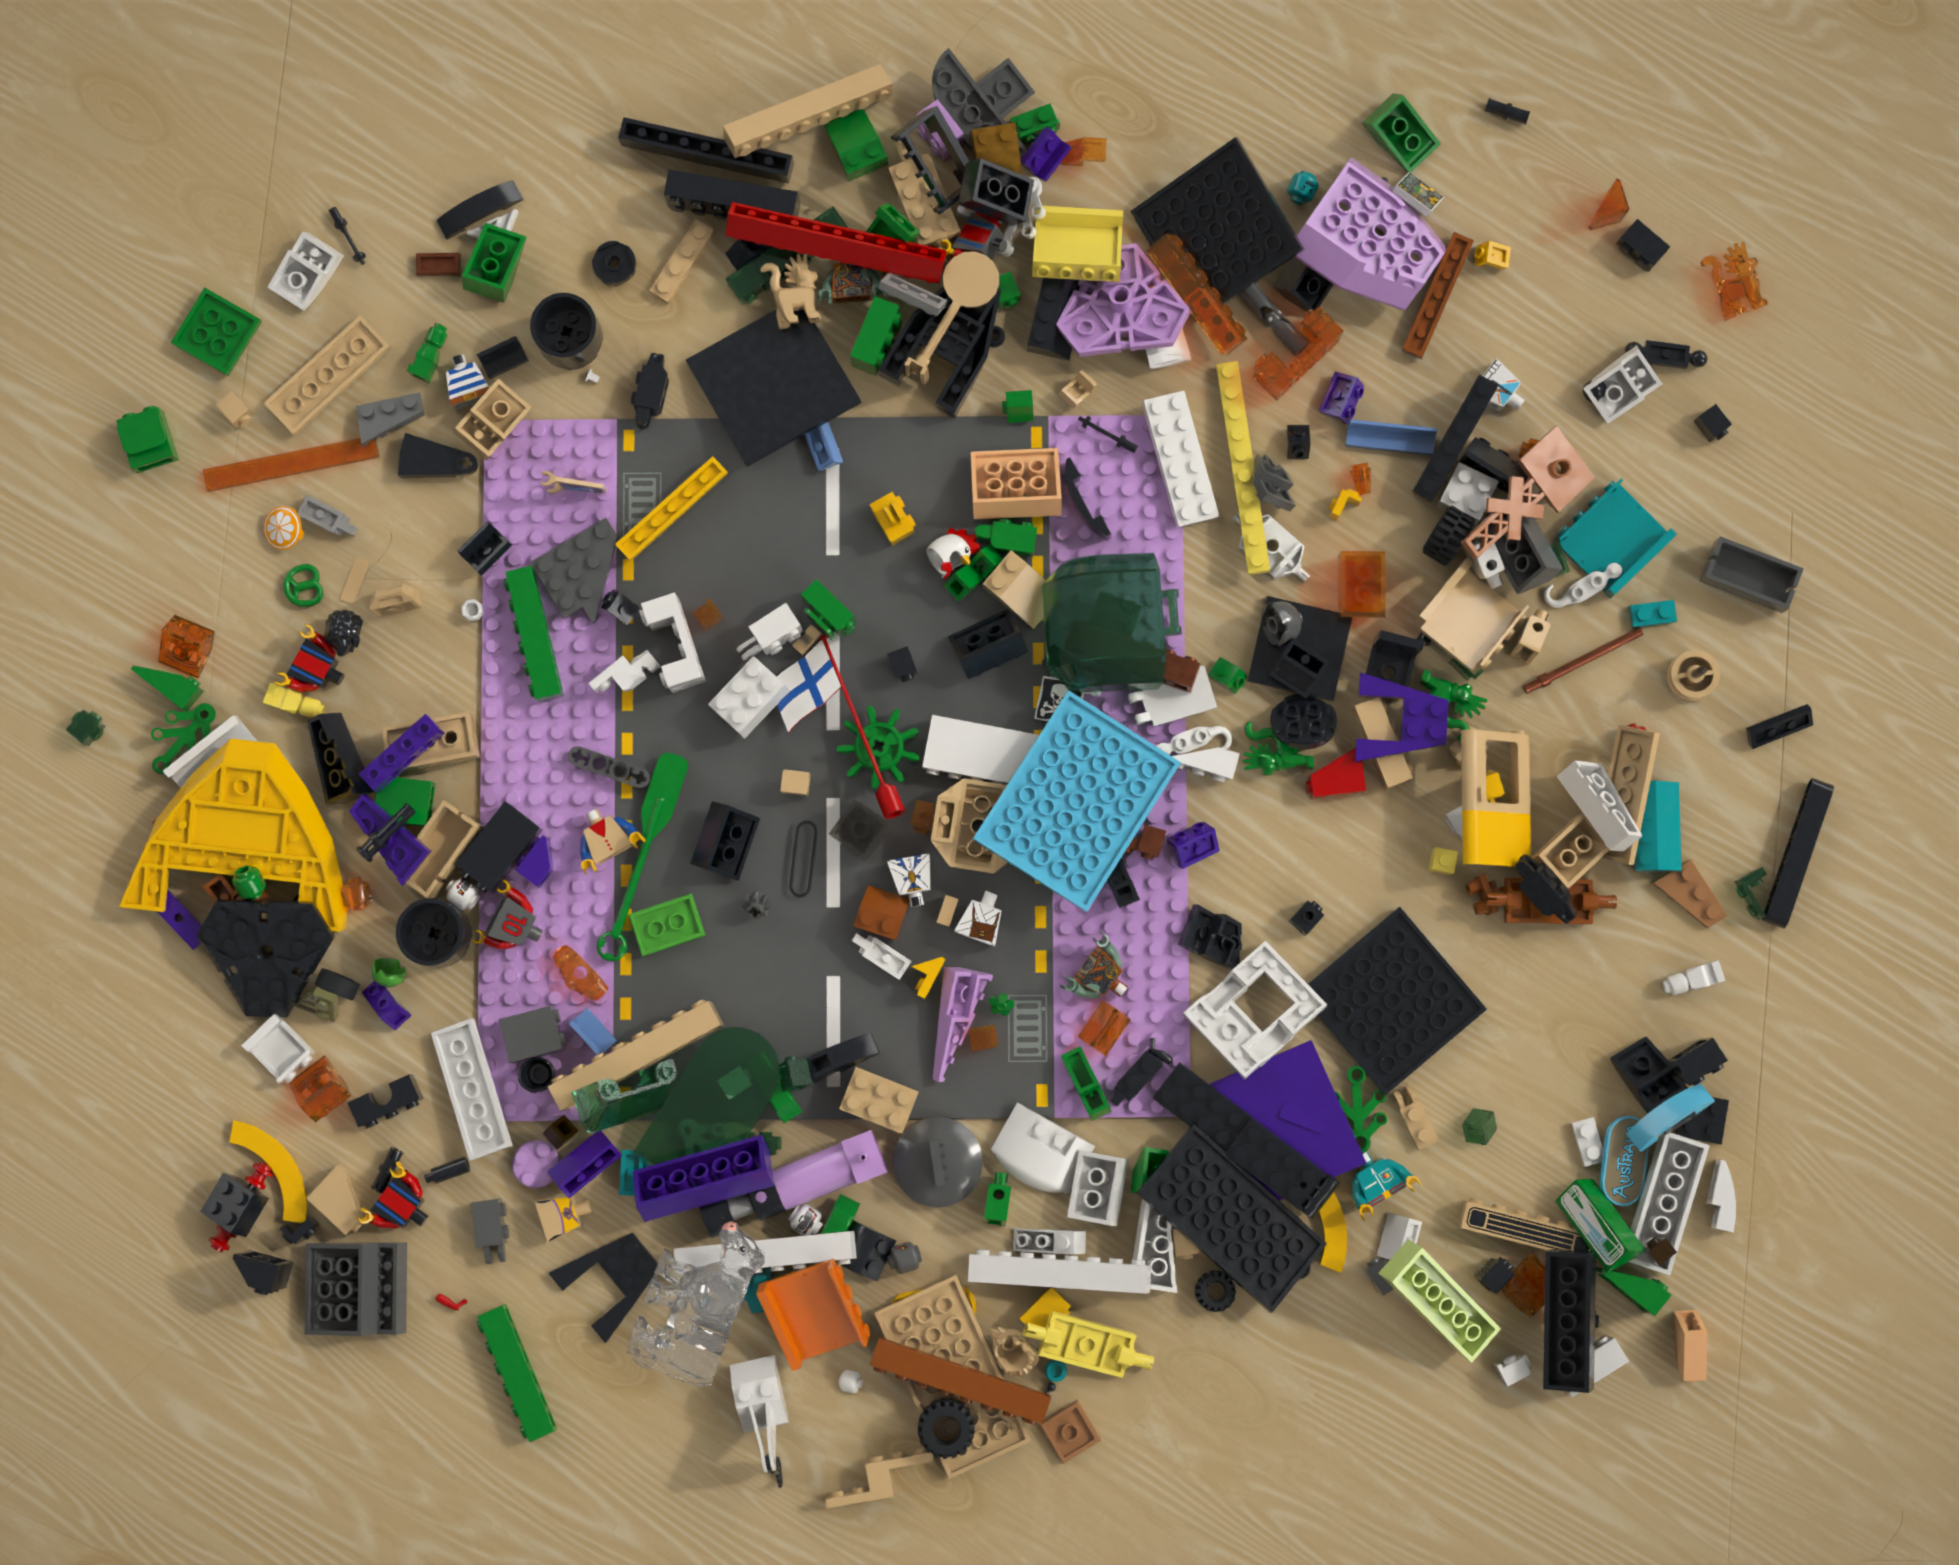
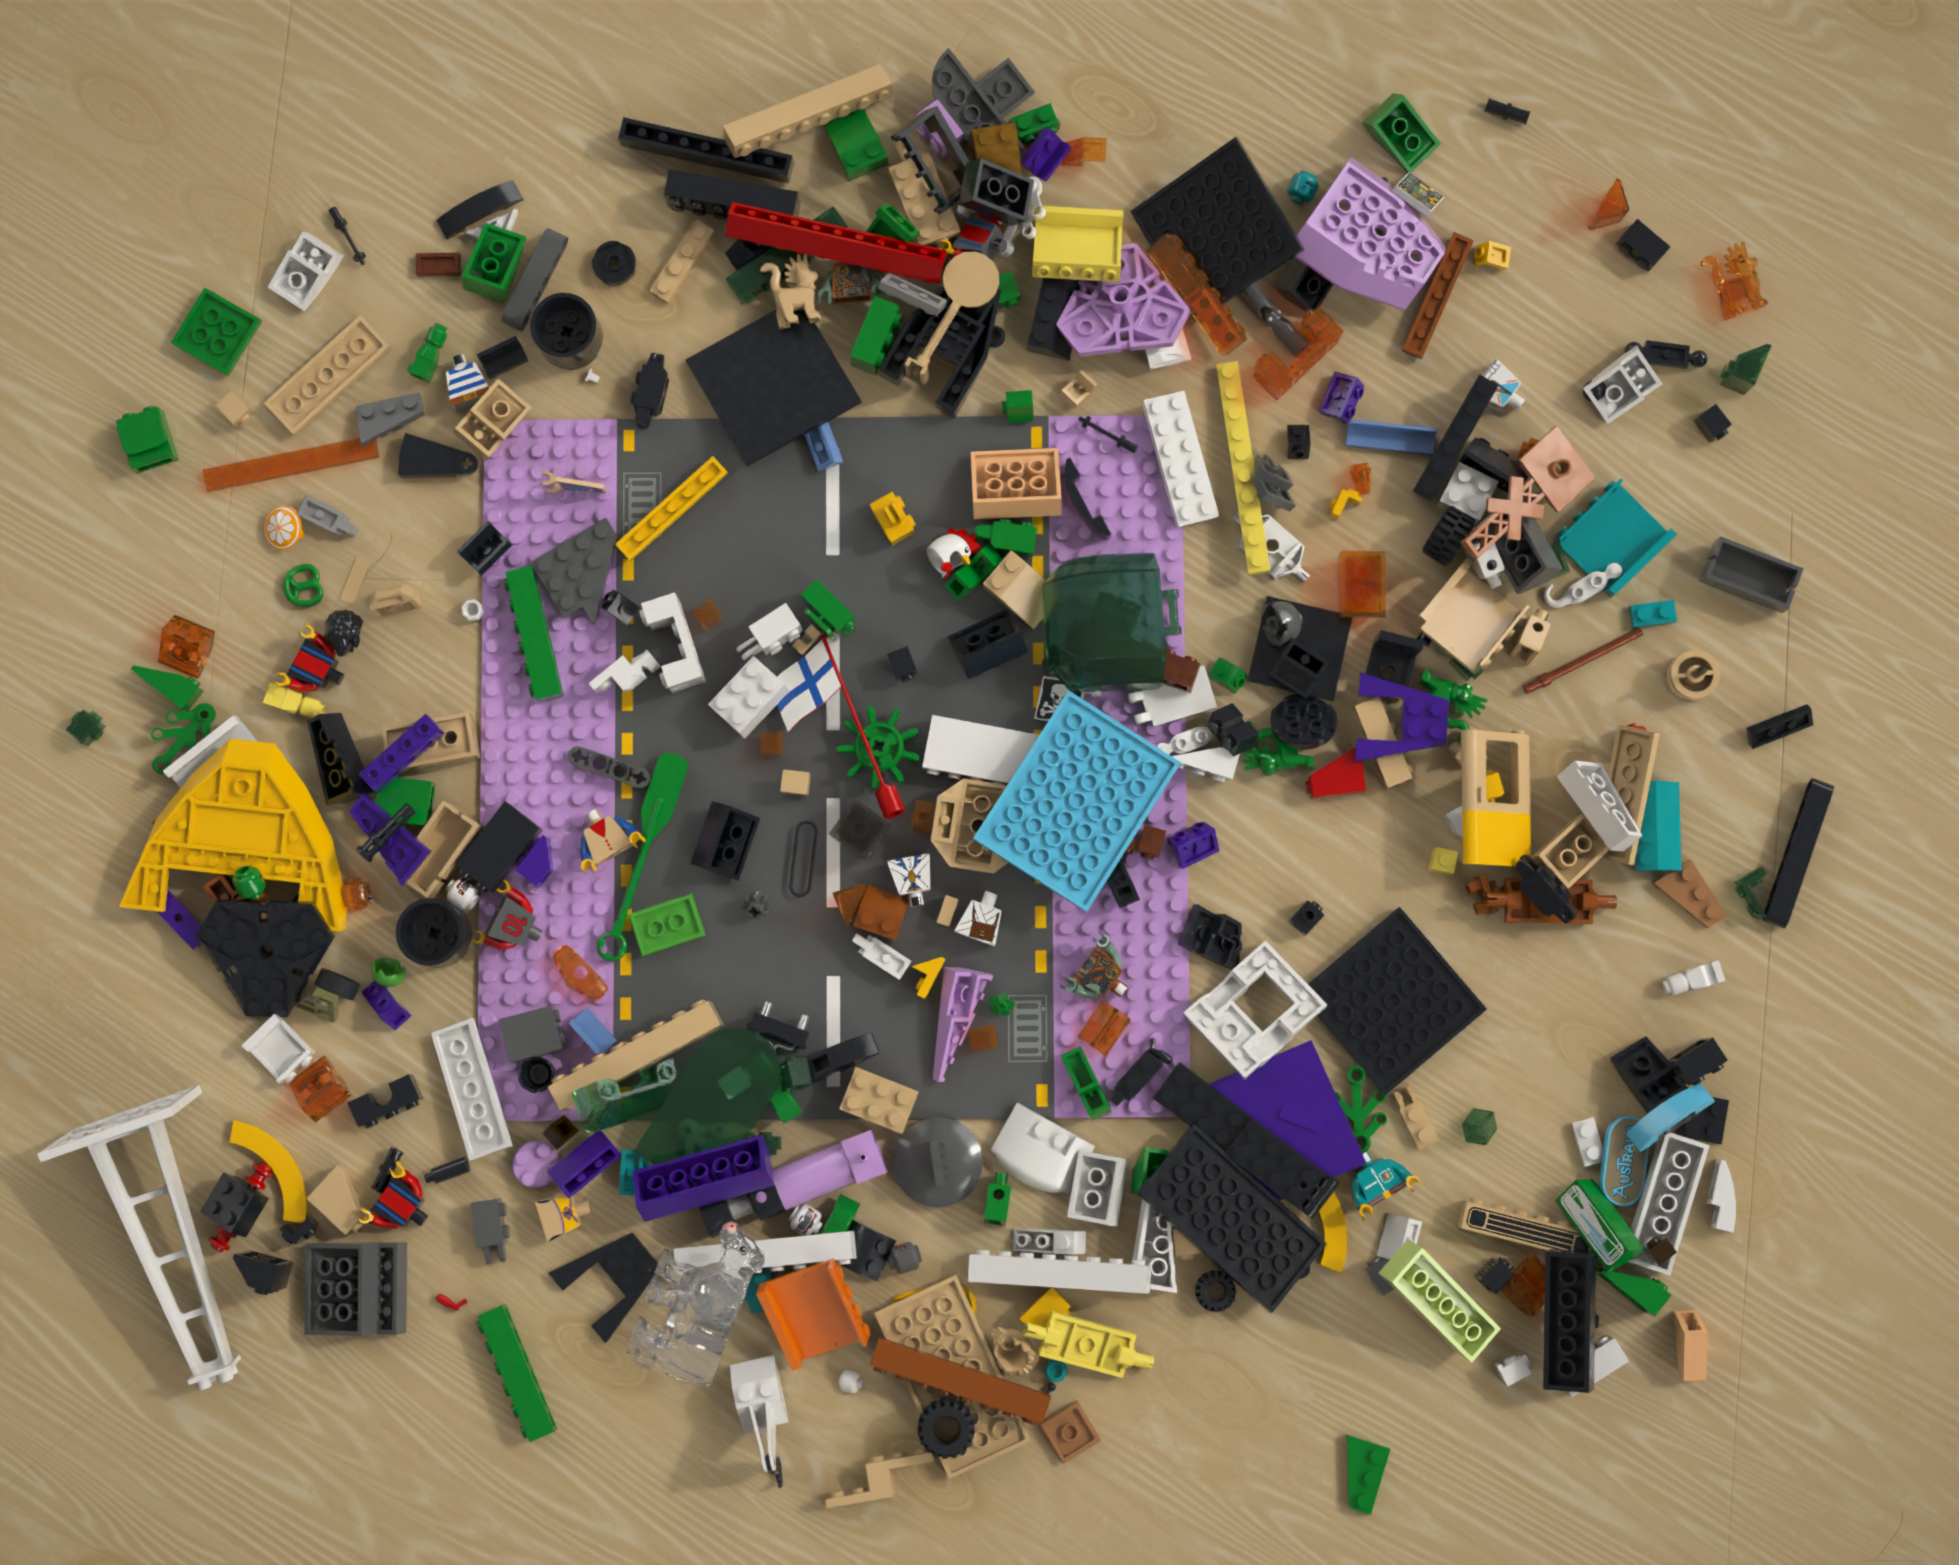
none -> white piece [37,1085,241,1391]
none -> dark grey beam [501,228,568,331]
none -> black piece [747,1001,809,1051]
none -> clear orange panel [760,731,784,756]
none -> clear orange slope [832,883,868,926]
none -> black brick [1207,703,1259,757]
none -> green wing [1346,1434,1391,1515]
none -> clear green slope [1720,344,1772,395]

